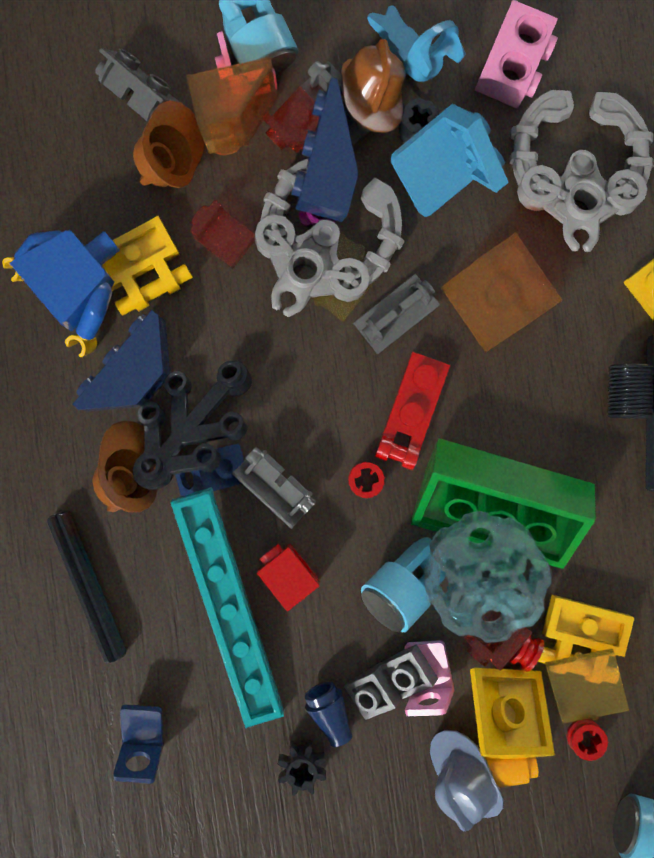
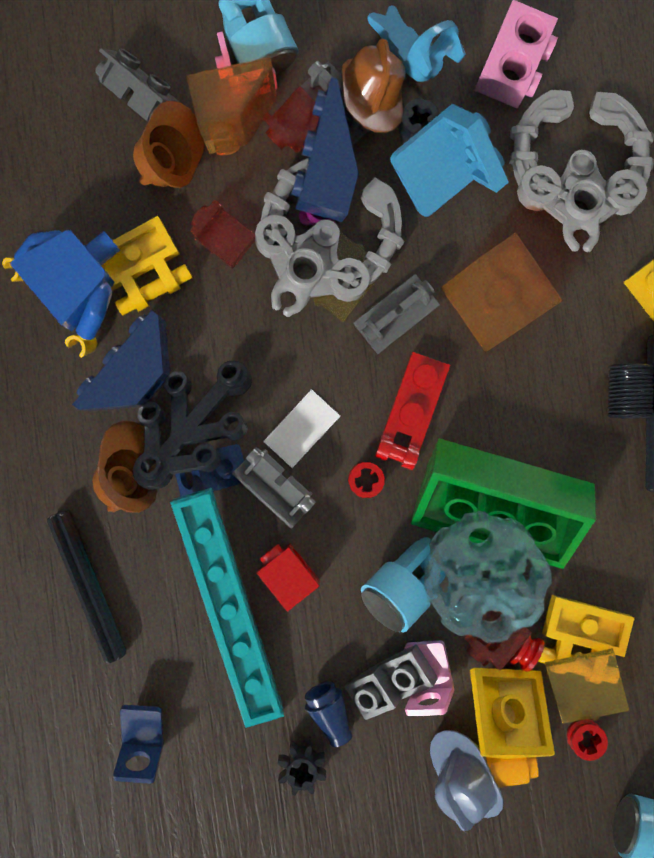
none -> white sticker [263,389,340,468]

